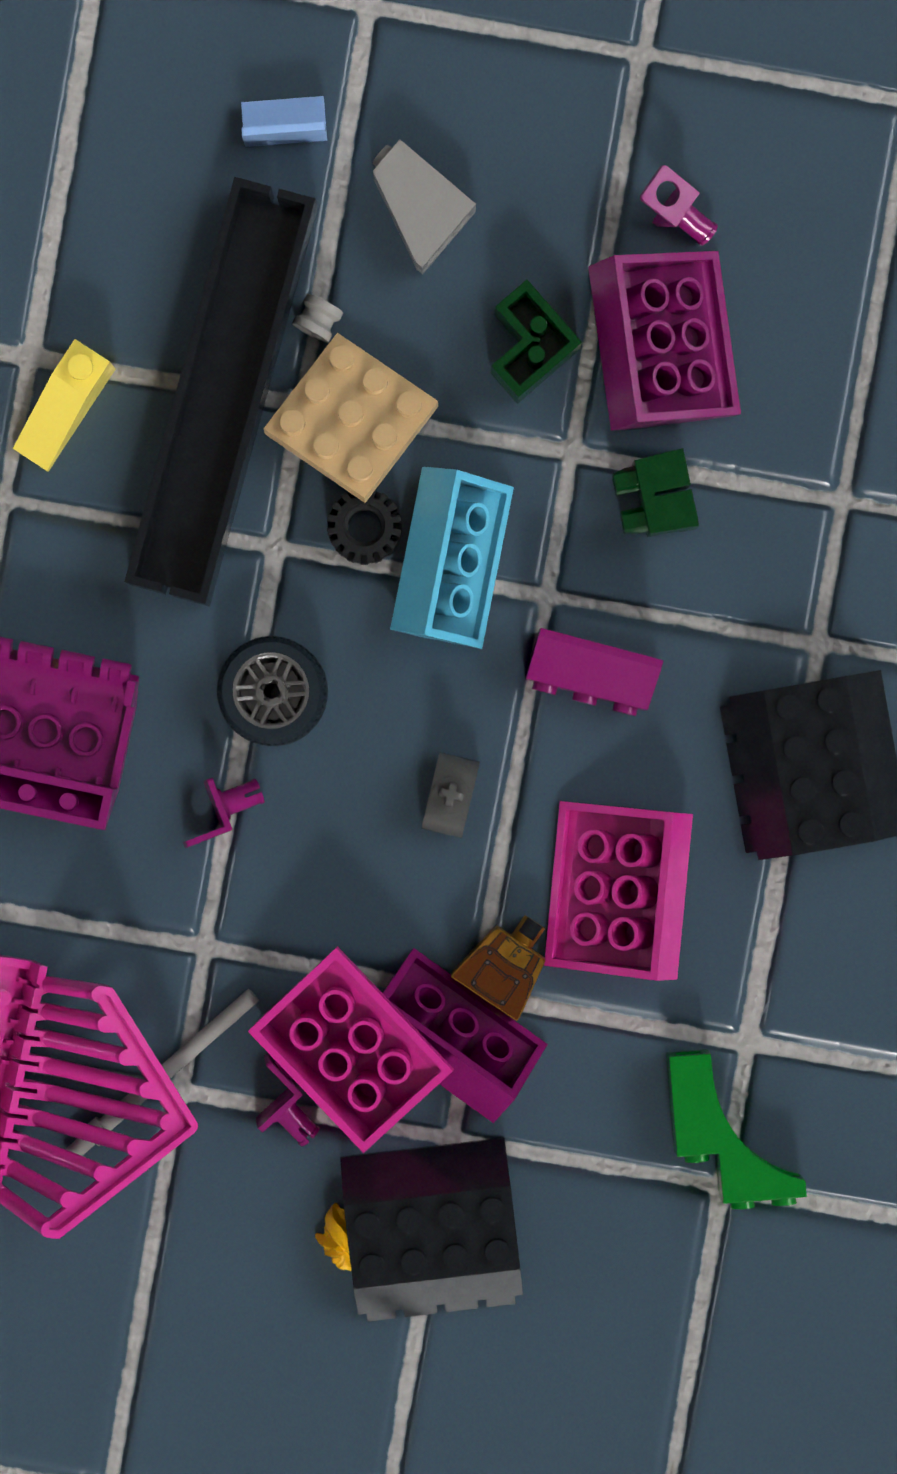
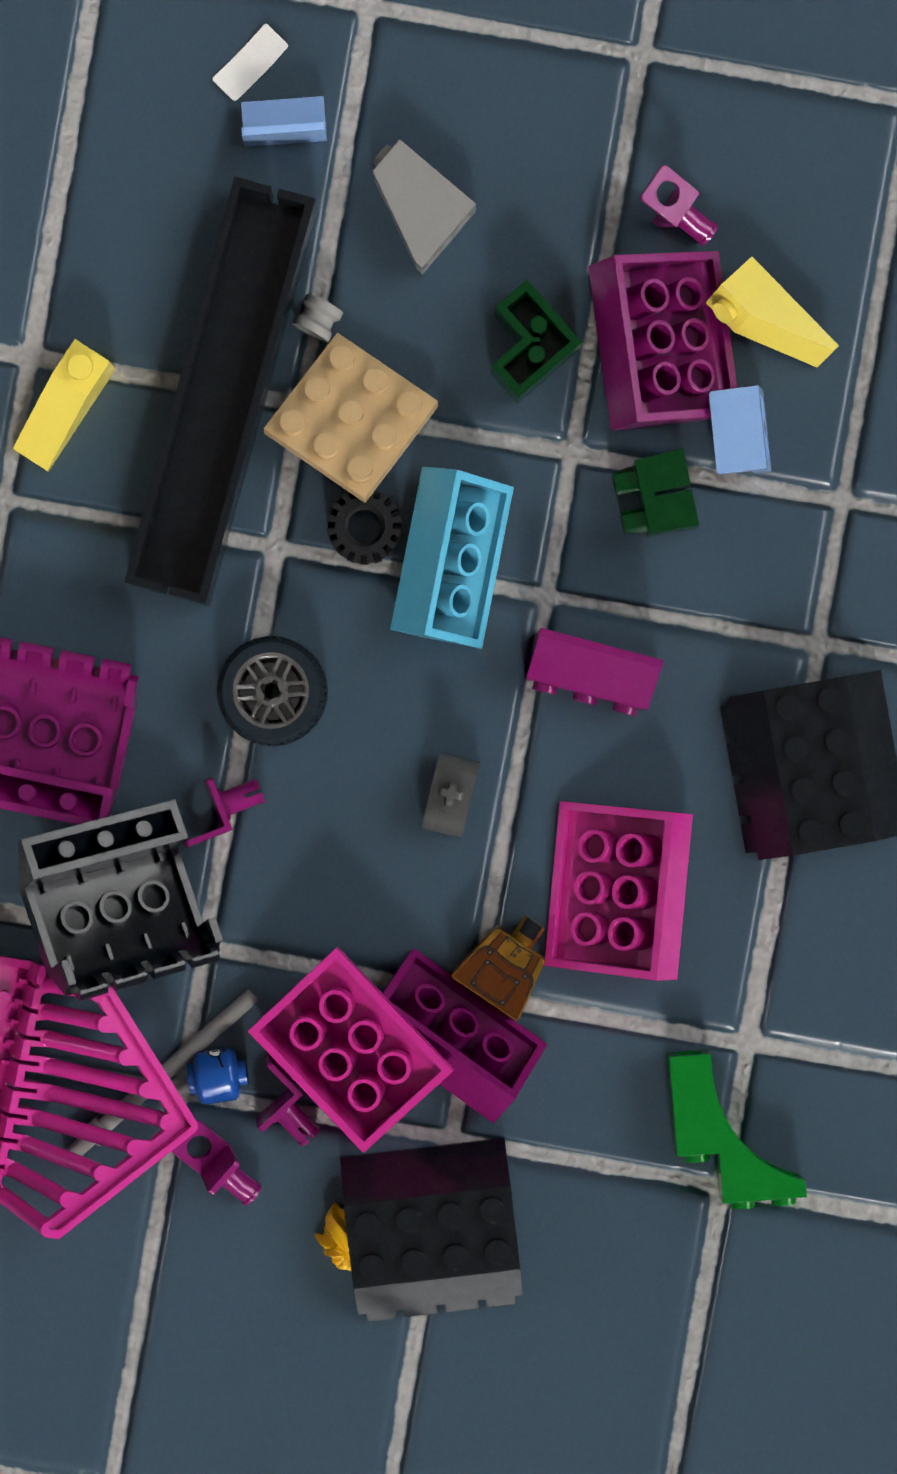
none -> black slope [18,799,224,1001]
none -> magenta bracket [172,1119,262,1206]
none -> blue head [187,1047,249,1104]
none -> white sticker [213,24,288,101]
none -> light yellow slope [706,257,839,367]
none -> light blue panel [709,385,772,475]

